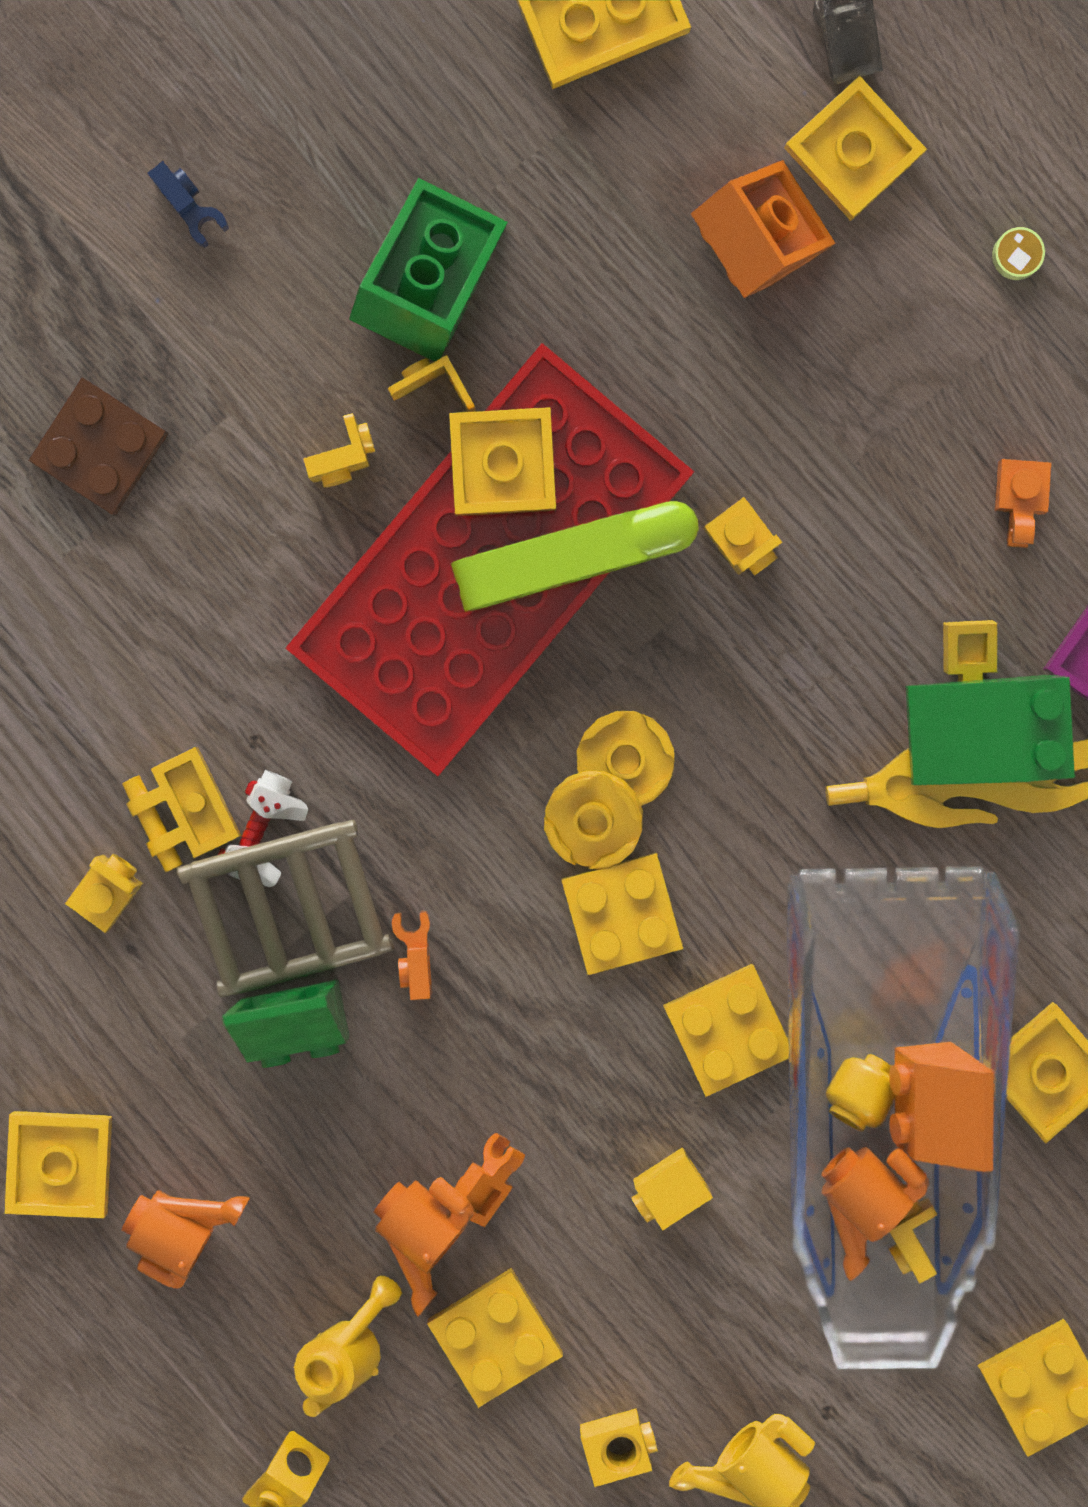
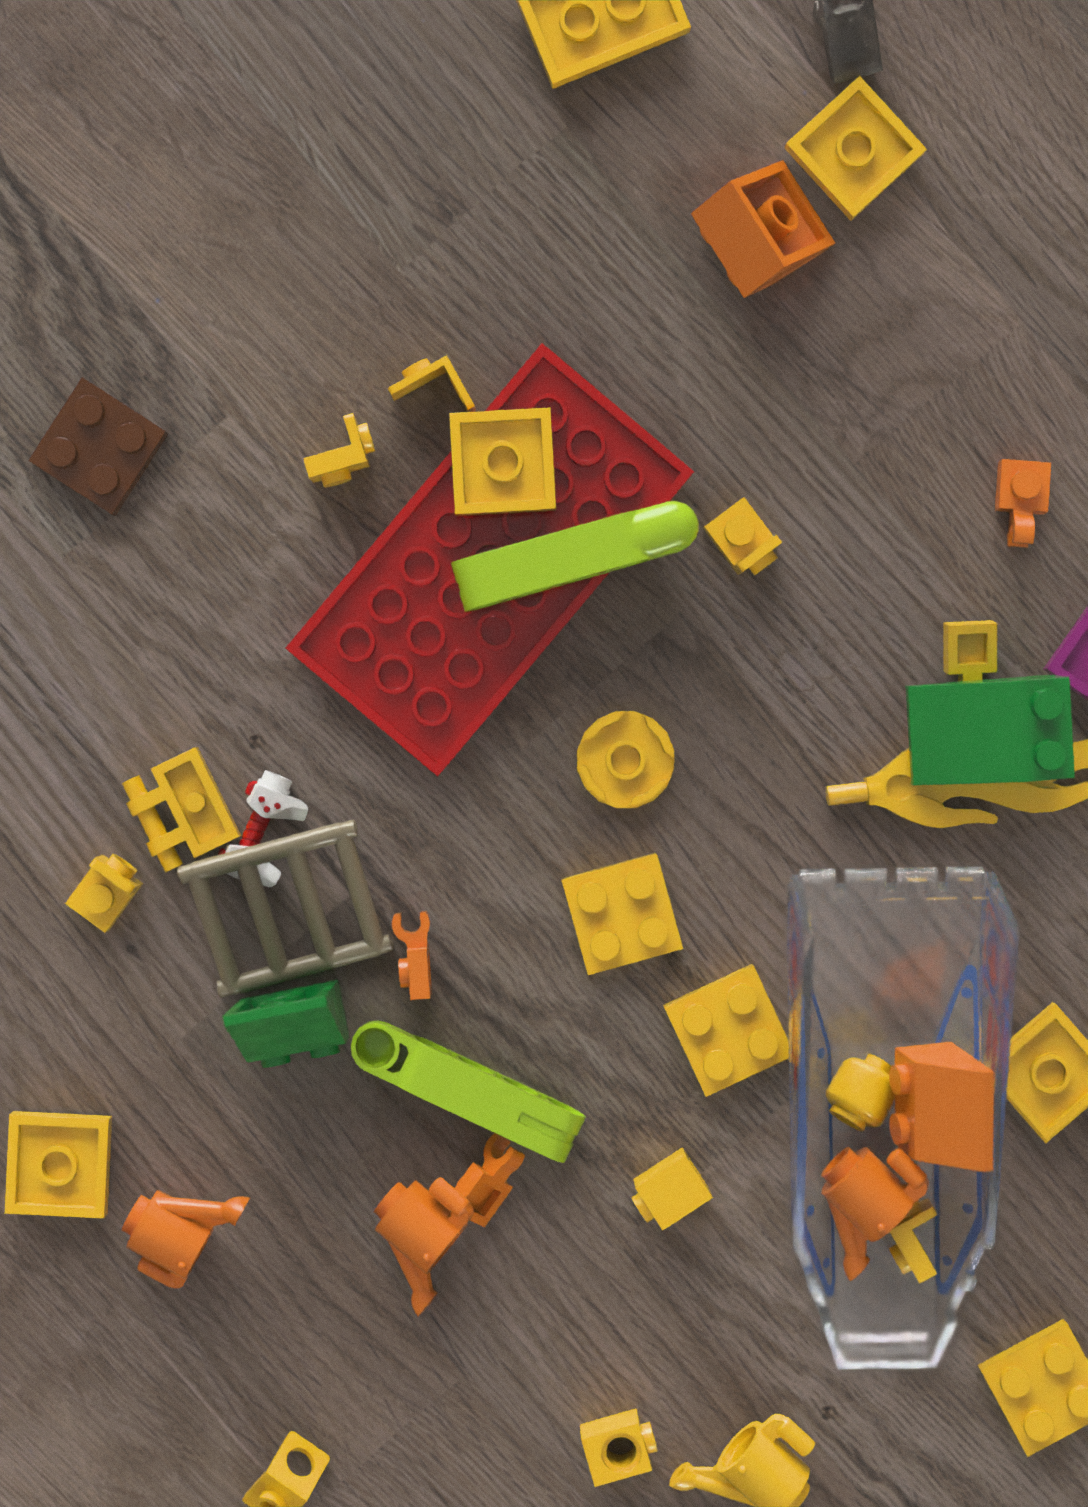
dark blue plate [148,161,229,248] -> none
yellow piece [294,1276,402,1417] -> none
green slope [349,178,508,362] -> none
yellow plate [427,1268,563,1408] -> none
yellow tile [544,771,643,869] -> none
tile [992,227,1045,280] -> none
none -> lime piece [351,1020,586,1163]

